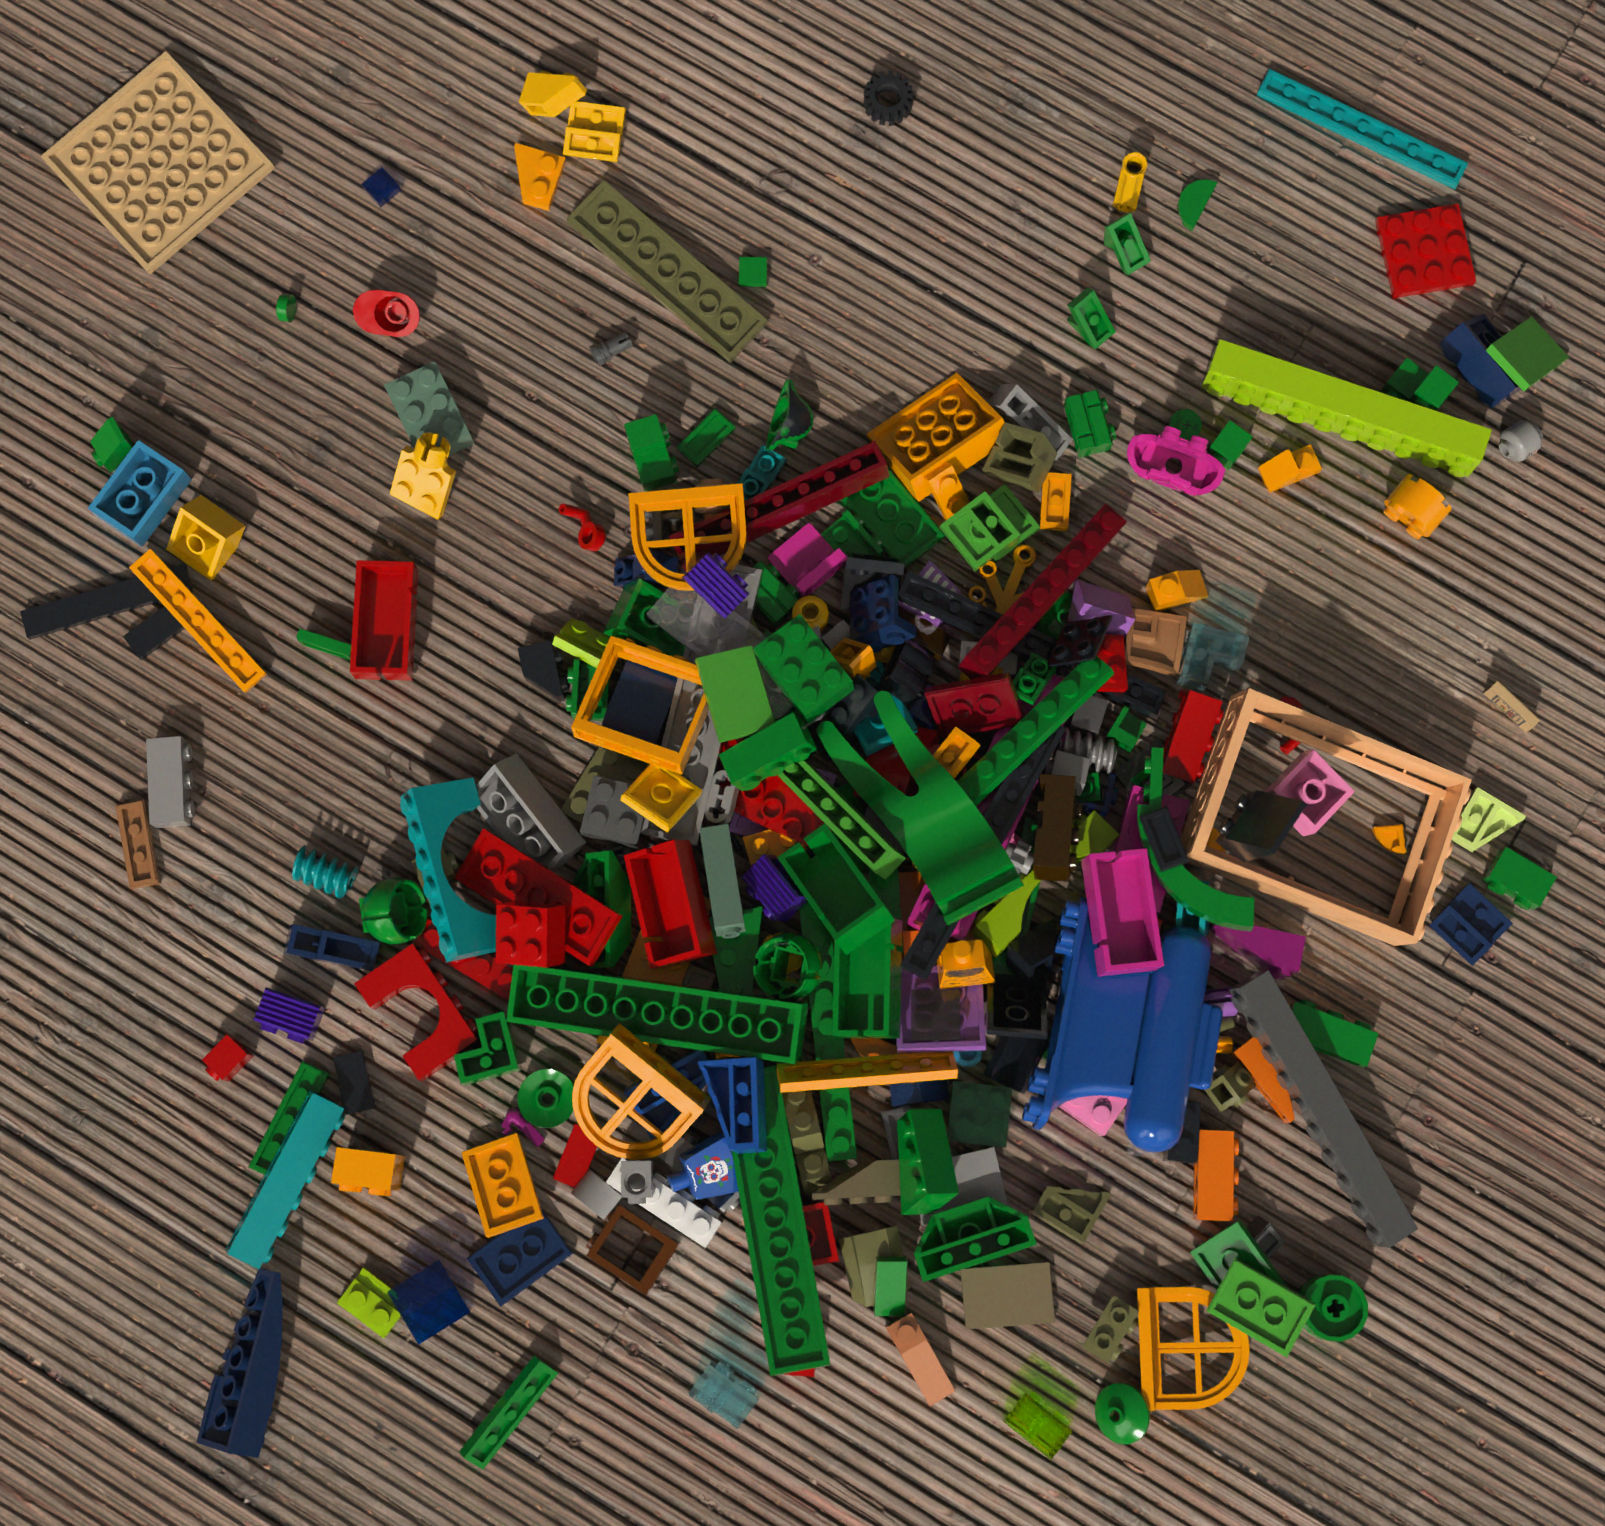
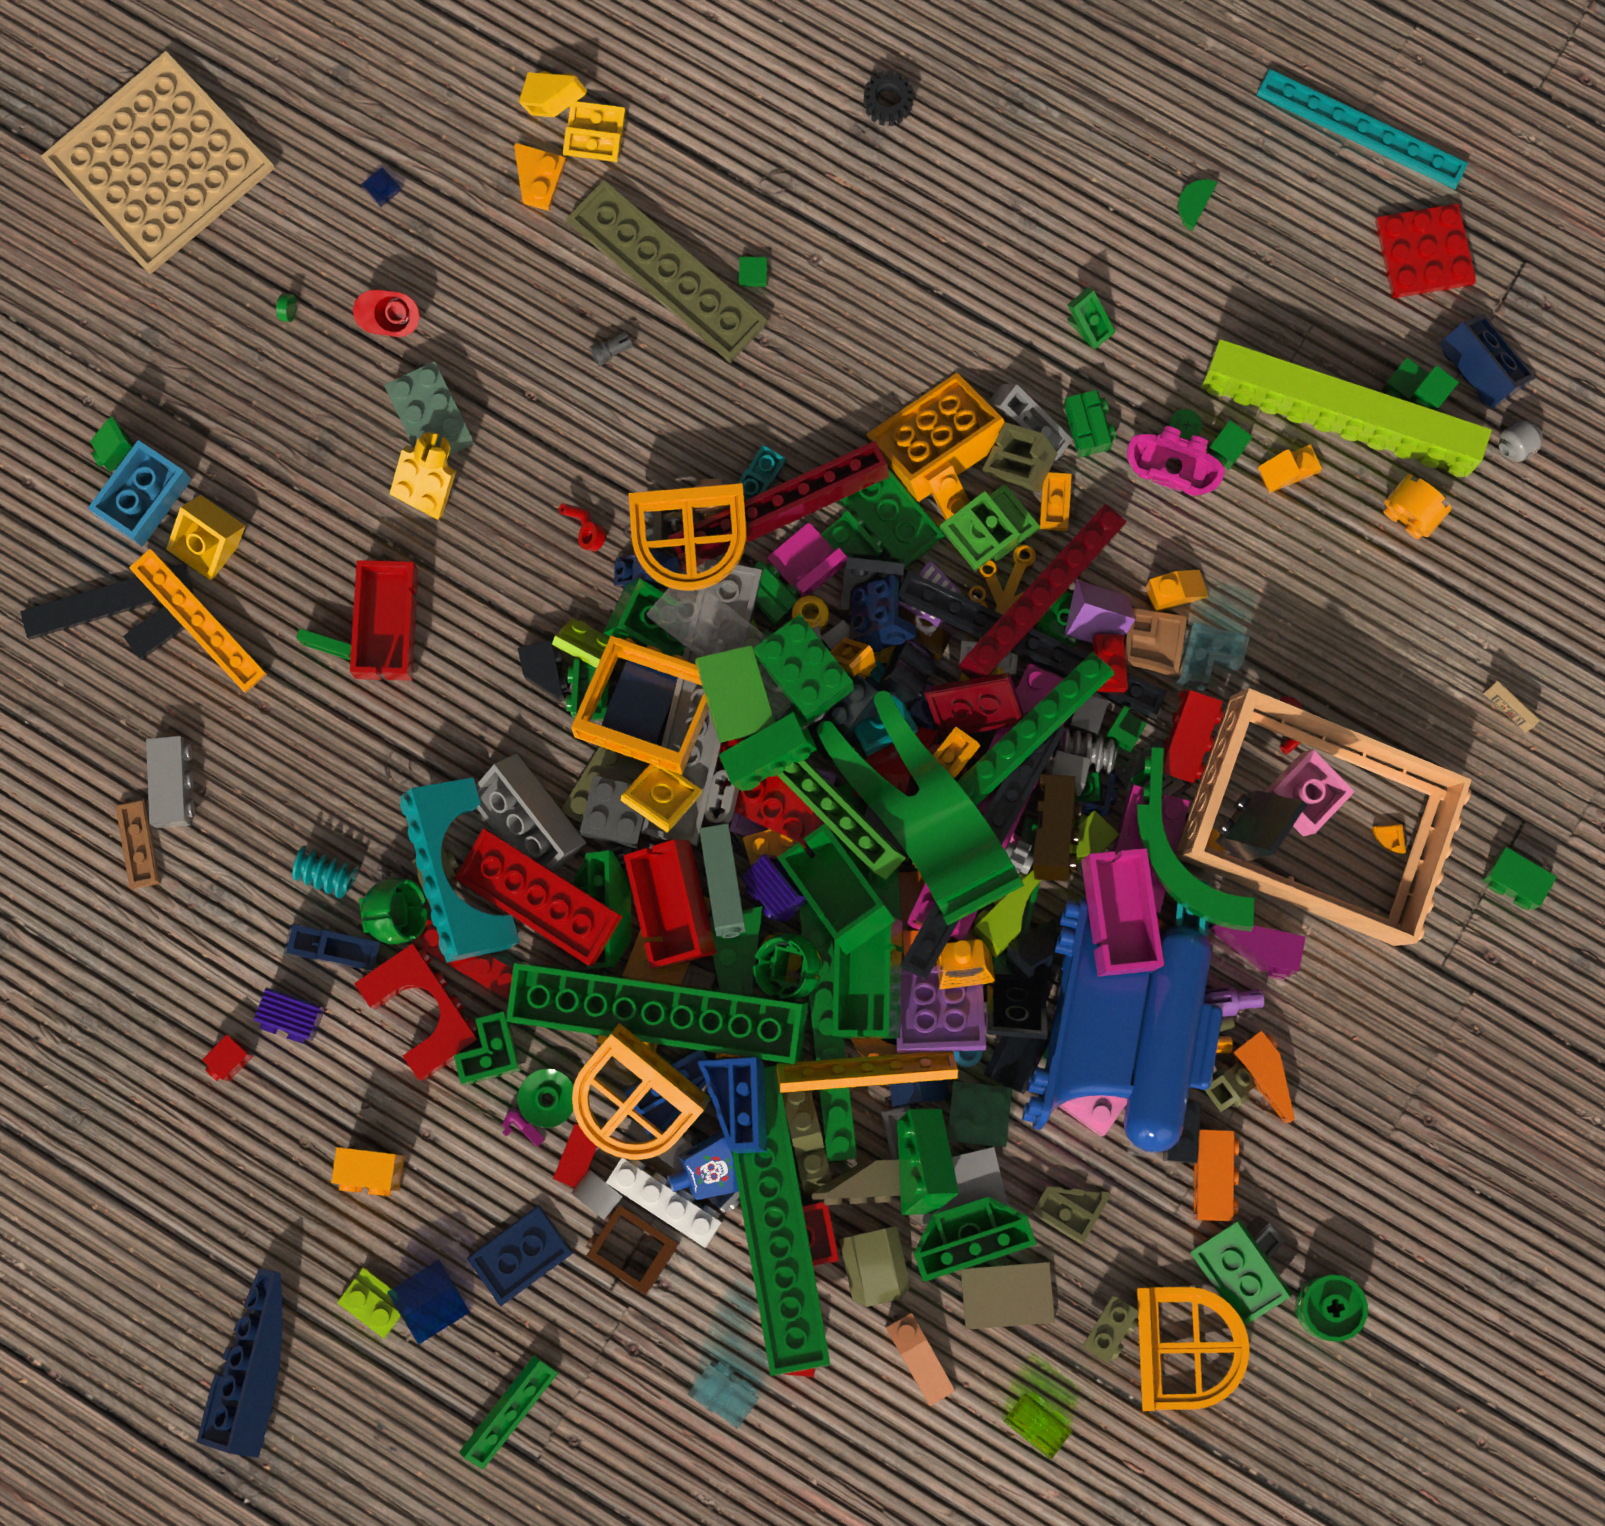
teal brick [225,1090,345,1269] -> none
green tile [249,1061,330,1175] -> none
black tile [333,1051,376,1115] -> none
light orange plate [461,1133,544,1238] -> none
red brick [496,901,566,968] -> none
light grey brick [621,1161,653,1204] -> none
green brick [624,414,679,492] -> none
green tile [677,408,736,468] -> none
dark purple brick [682,553,749,618] -> none
hat [765,379,813,451] -> none
green tile [874,1257,907,1316] -> none
clear smoke piece [911,987,960,1043] -> none
green slope [1013,652,1058,705] -> none
black hinge [1047,615,1113,677] -> none
green dish [1095,1383,1150,1444] -> none
green slope [1104,212,1151,275] -> none
yellow piece [1112,152,1147,213] -> none
black tile [1139,806,1189,873] -> none
bright green tile [1206,1257,1316,1358] -> none
dark grey brick [1229,970,1418,1248] -> none
green brick [1289,999,1379,1068] -> none
dark blue slope [1429,883,1513,966] -> none
yellowish green wing [1452,787,1526,852] -> none
bright green tile [1486,316,1569,391] -> none

